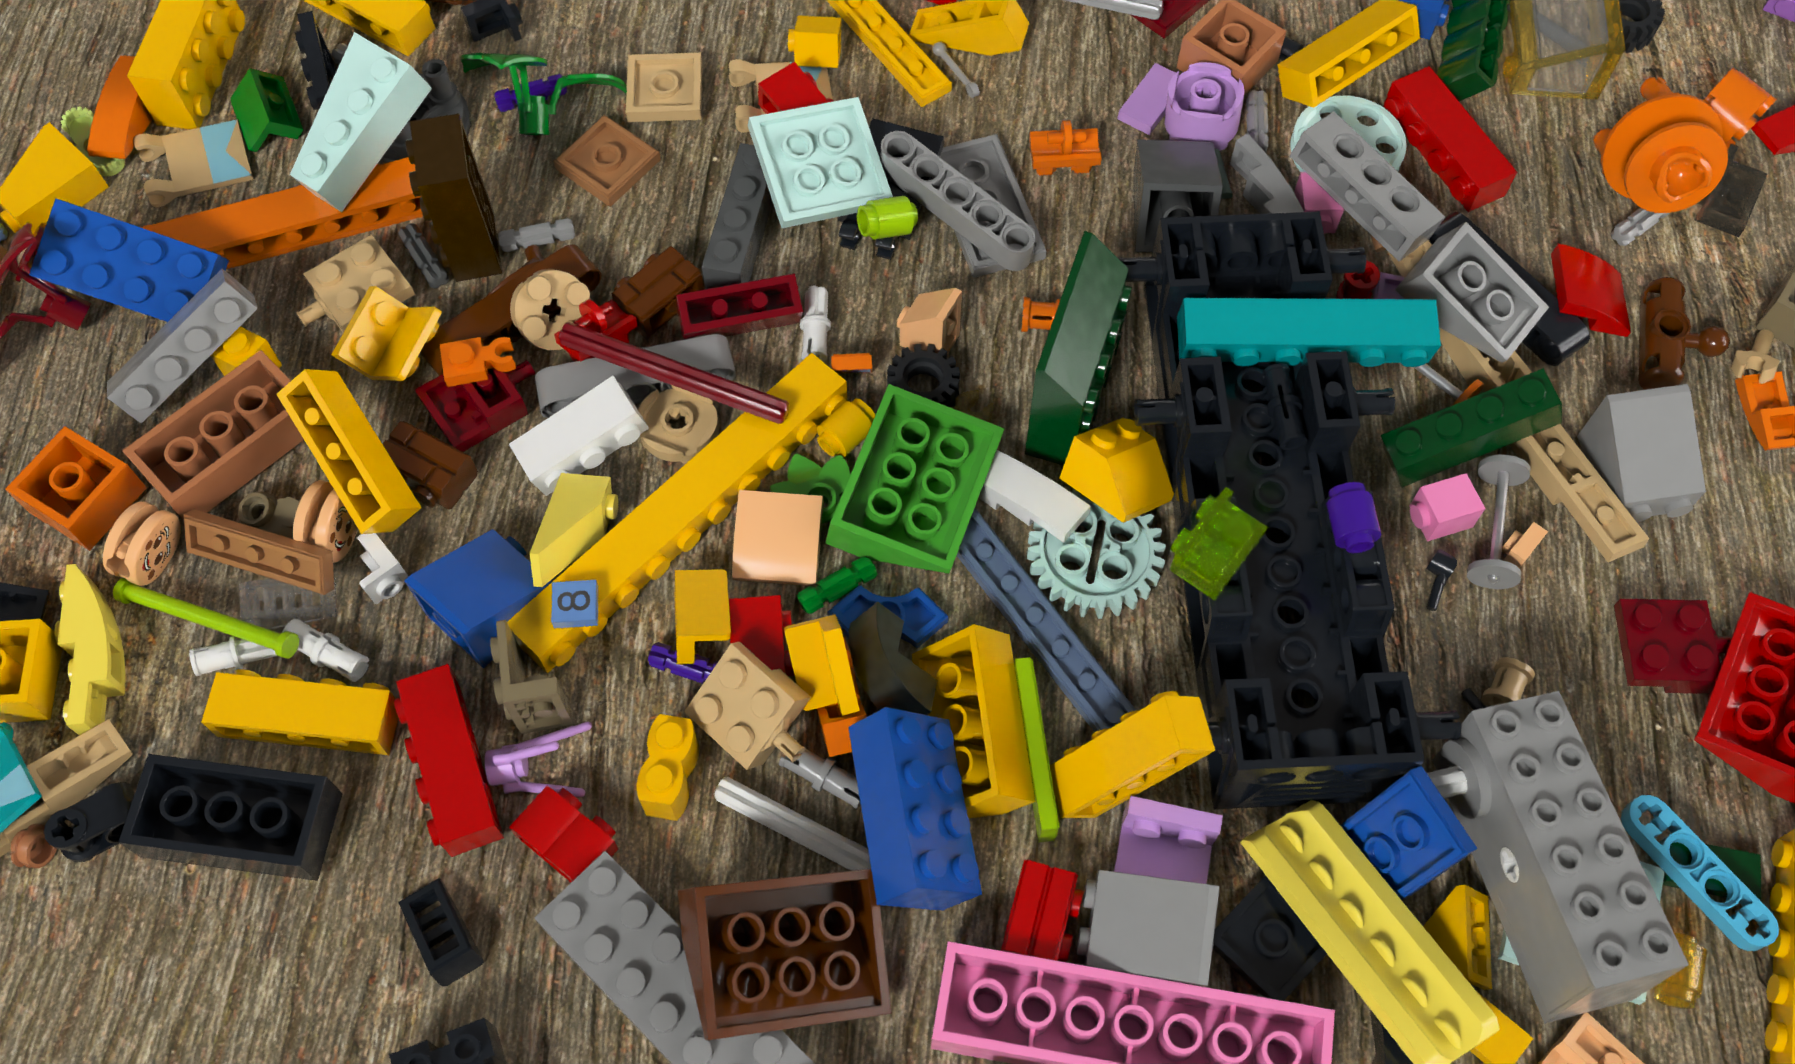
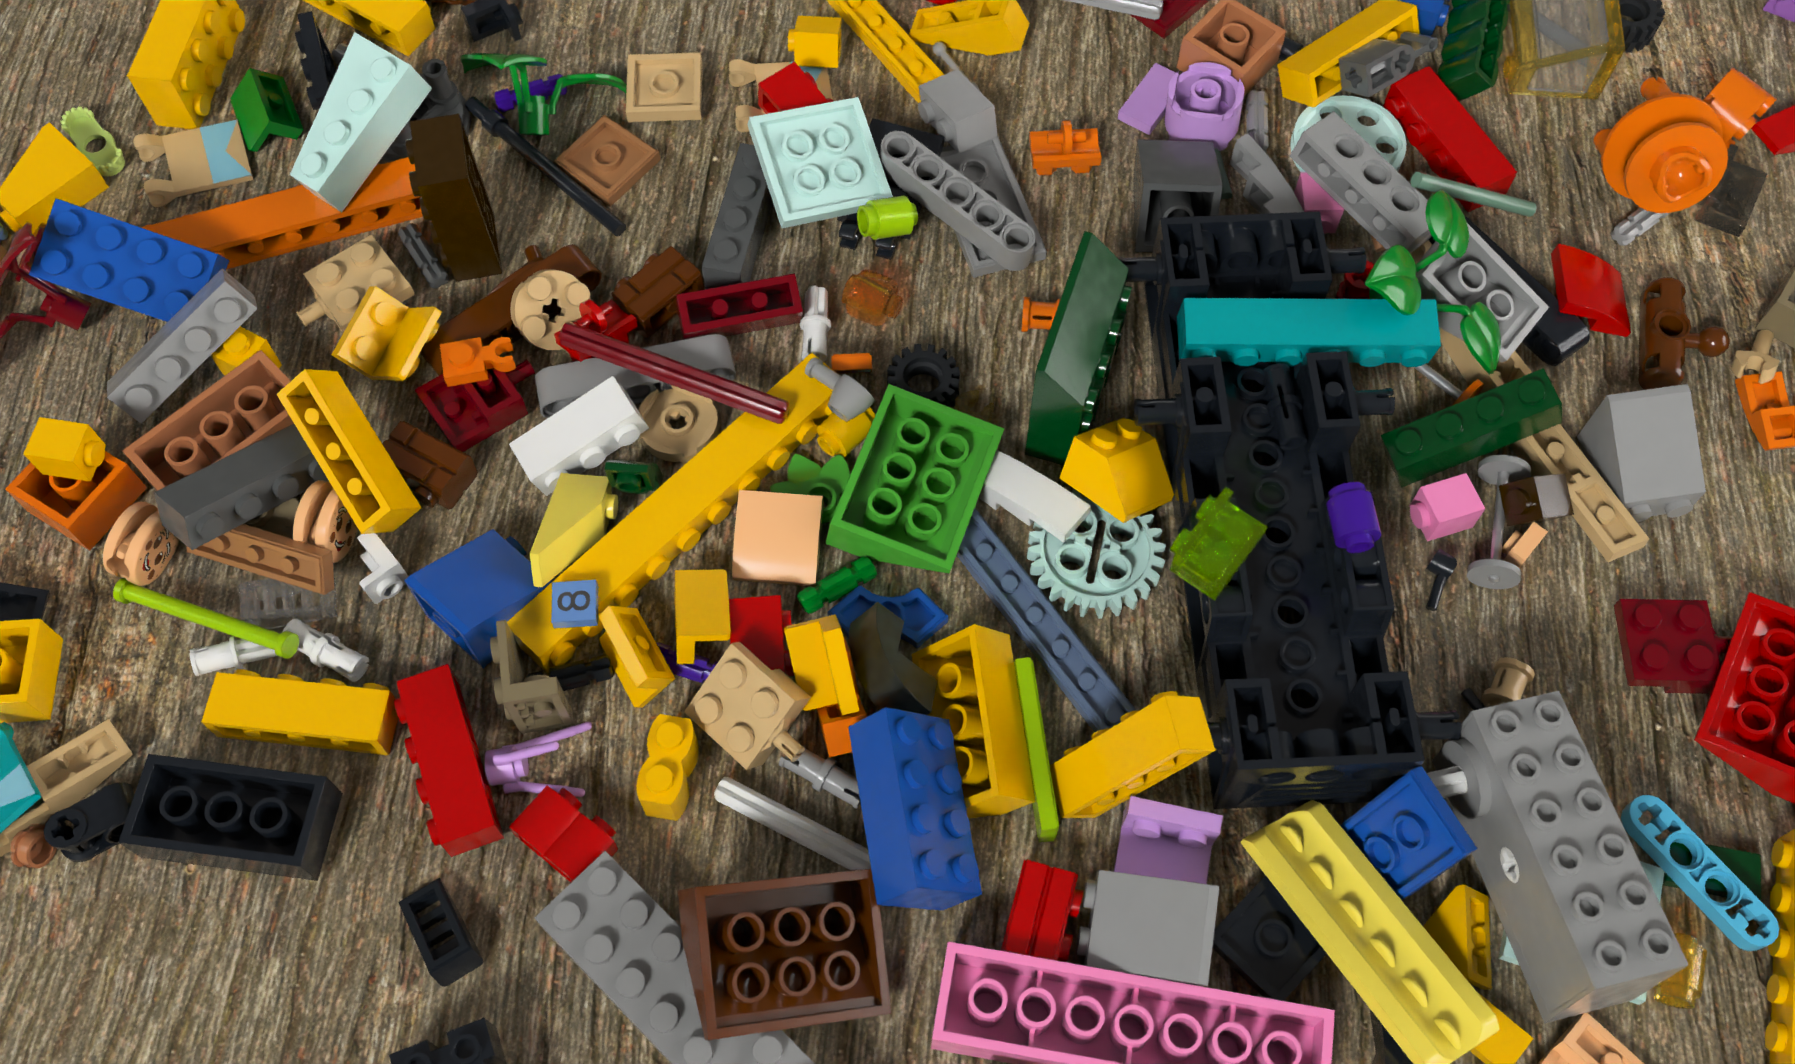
light yellow slope [54,564,126,736] -> none
orange slope [87,55,153,159] -> none
light grey axle [498,218,575,252] -> none
light nougat slope [896,288,962,355] -> none
none -> yellow brick [23,417,106,482]
none -> dark grey brick [154,424,328,550]
none -> black bar [465,96,626,237]
none -> black axle [526,654,613,691]
none -> yellow panel [598,606,675,708]
none -> dark green slope [604,460,663,494]
none -> light grey bar [805,357,875,422]
none -> clear orange head [842,269,903,326]
none -> light grey brick [918,69,998,153]
none -> dark grey piece [1339,32,1438,97]
none -> green plant [1365,189,1501,375]
none -> sand green bar [1411,172,1537,217]
none -> dark brown brick [1499,474,1574,527]

